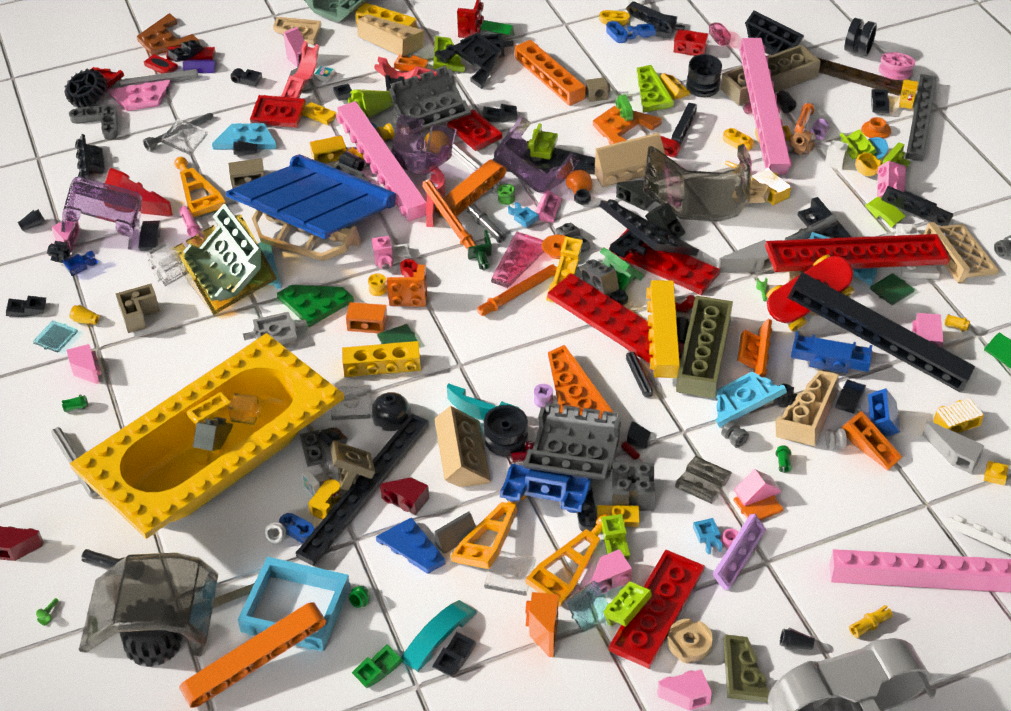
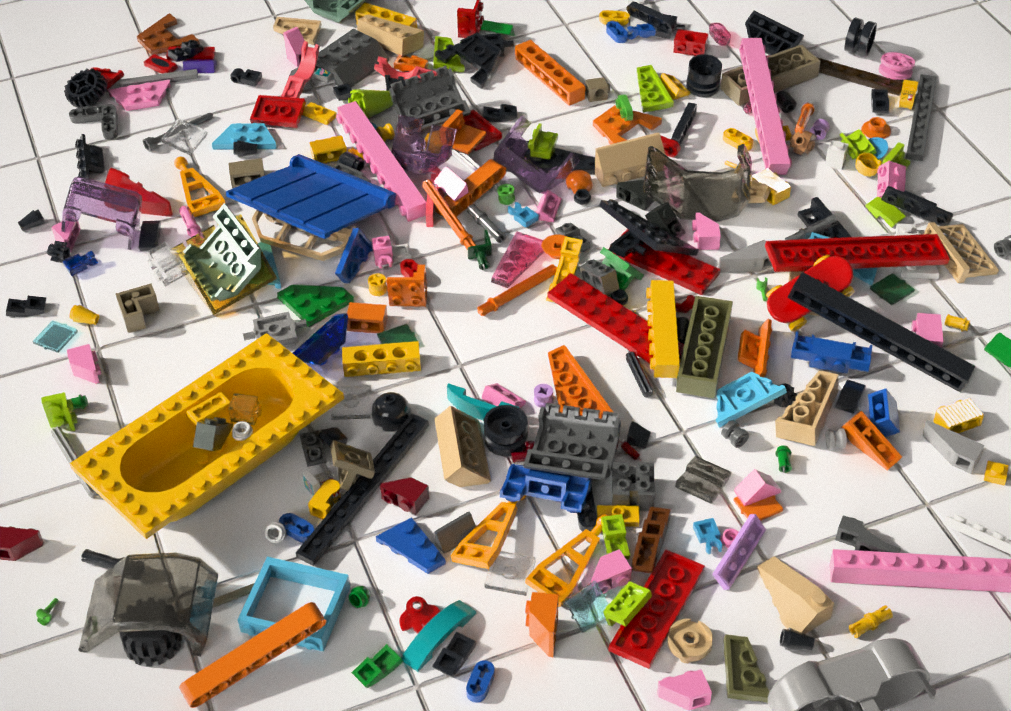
none -> lime bracket [41,392,78,432]
none -> white plate [232,421,253,441]
none -> clear blue wedge [292,313,348,366]
none -> dark grey slope [316,28,389,88]
none -> blue wing [335,228,373,284]
none -> red plate [399,596,440,634]
none -> slope [434,167,469,201]
none -> orange bracket [439,109,486,154]
none -> blue beam [466,660,495,703]
none -> bright pink slope [482,383,526,409]
none -> reddish brown slope [631,507,671,574]
none -> bright pink slope [692,213,721,250]
none -> tan wedge [757,556,834,634]
none -> dark grey slope [835,515,901,553]

